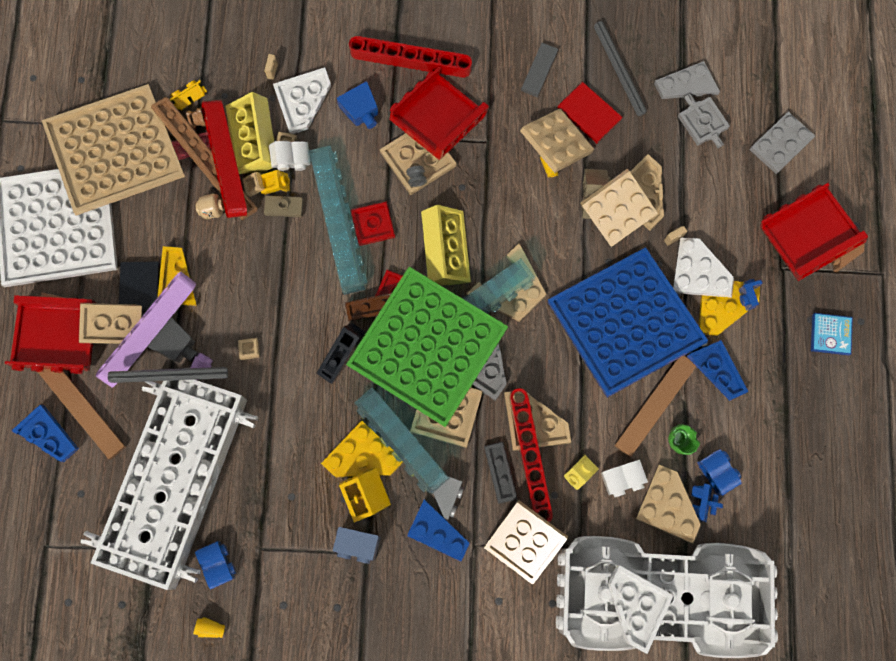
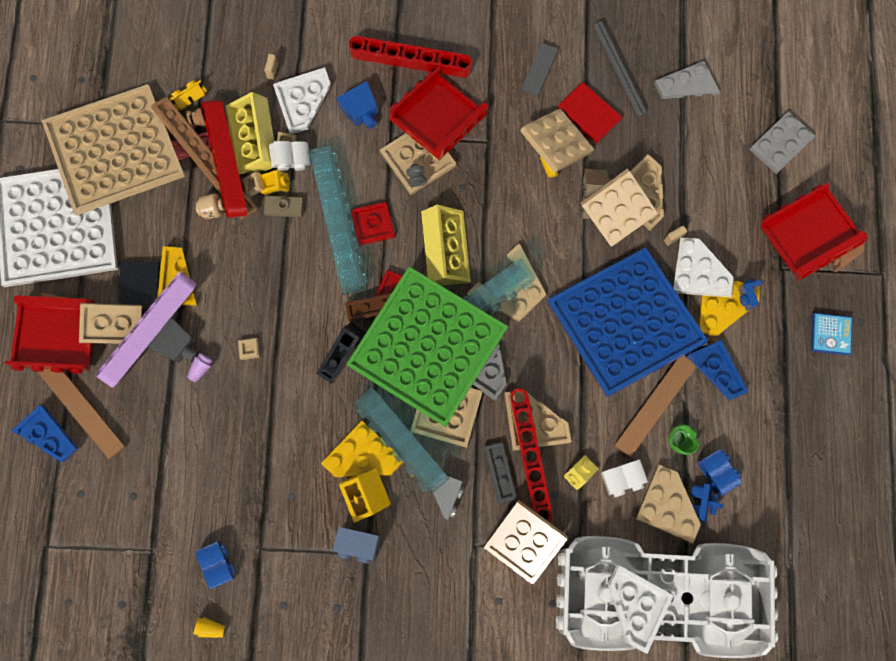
white piece [81,380,258,590] -> none
dark grey axle [108,367,228,383] -> none
blue wing [407,500,470,561] -> none
light grey plate [678,94,730,148] -> none

